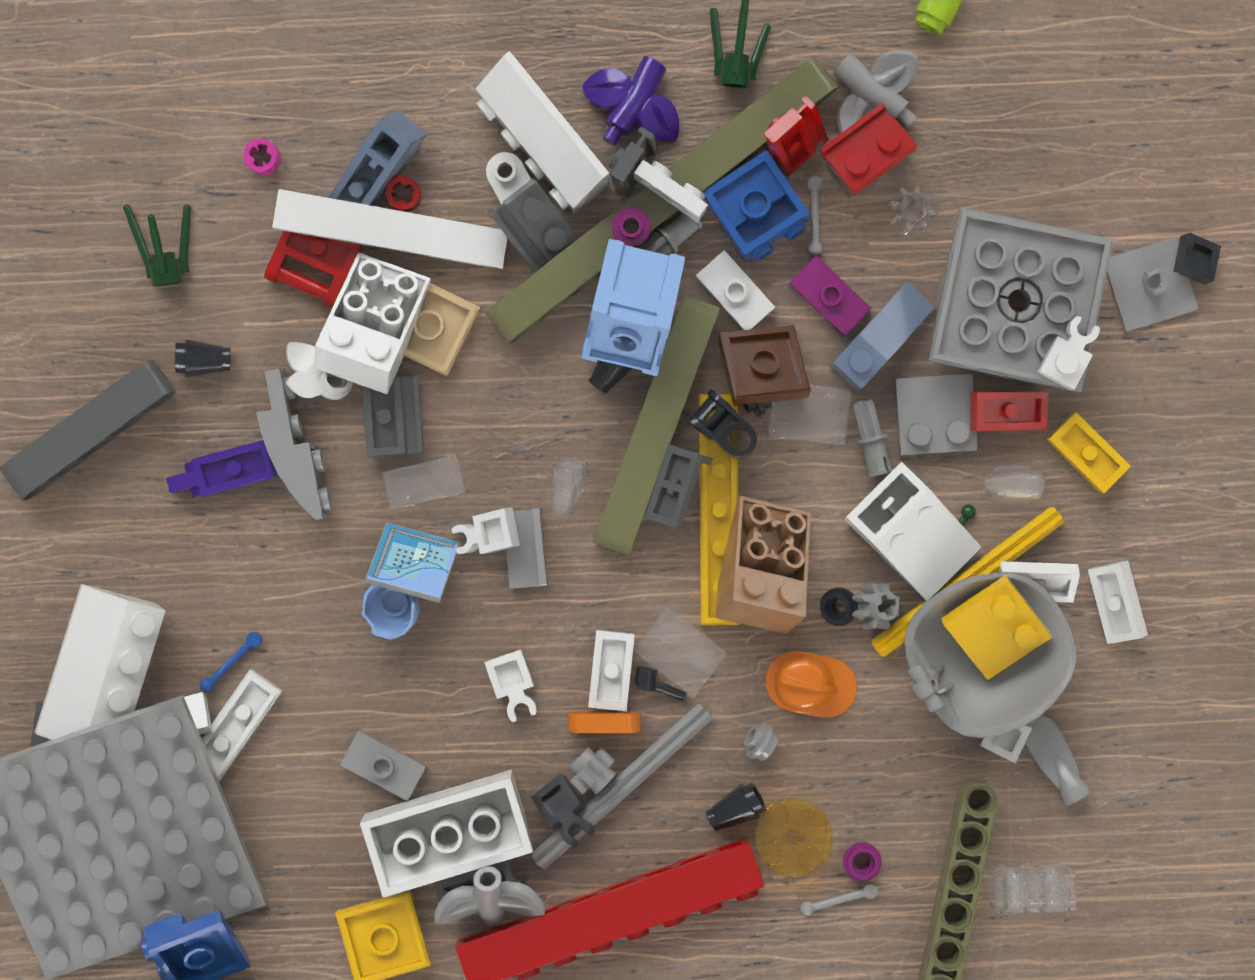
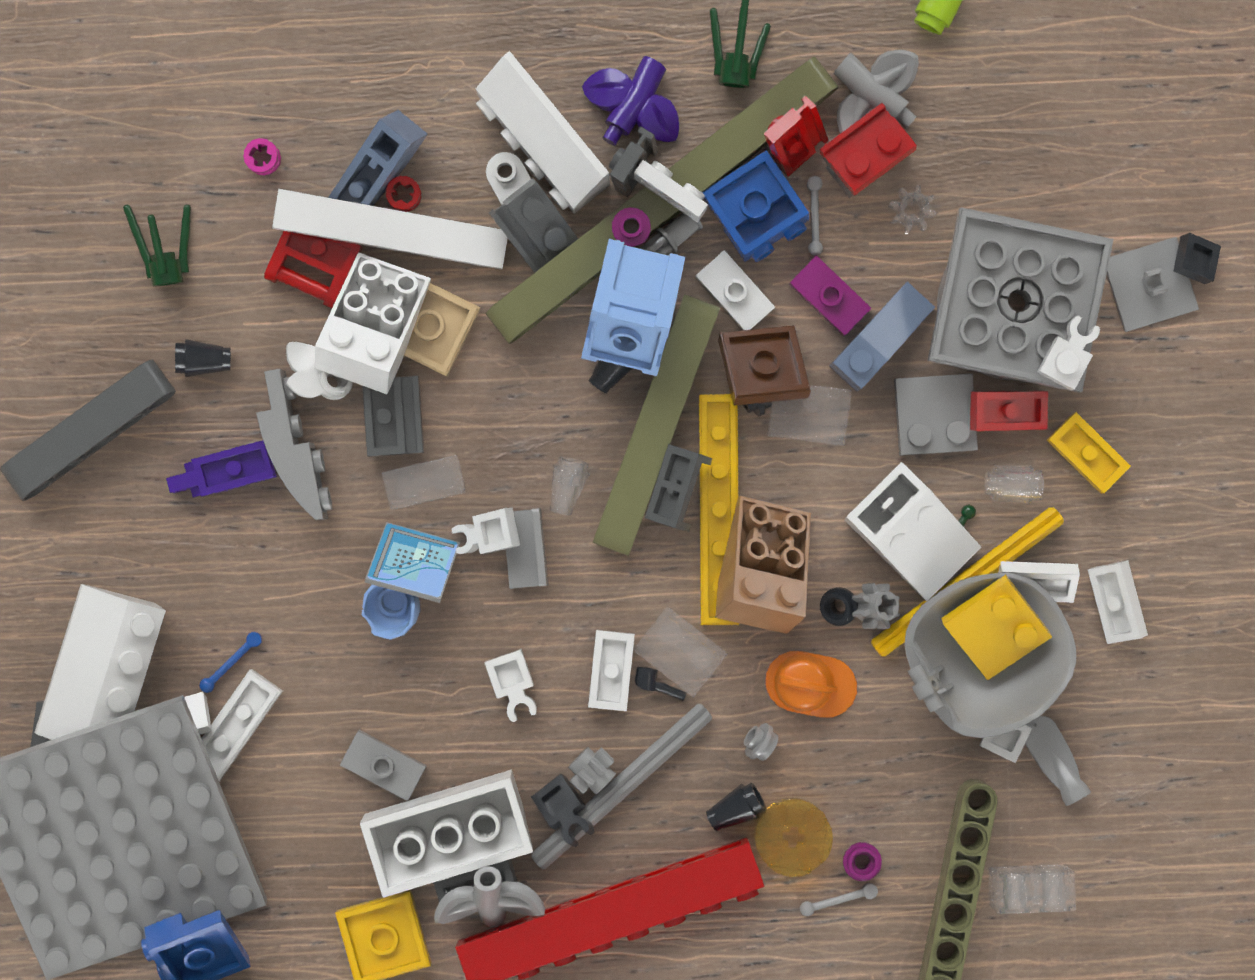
orange beam [568,711,641,733] -> none
black piece [685,389,757,459] -> none
light grey axle [853,399,893,477] -> none

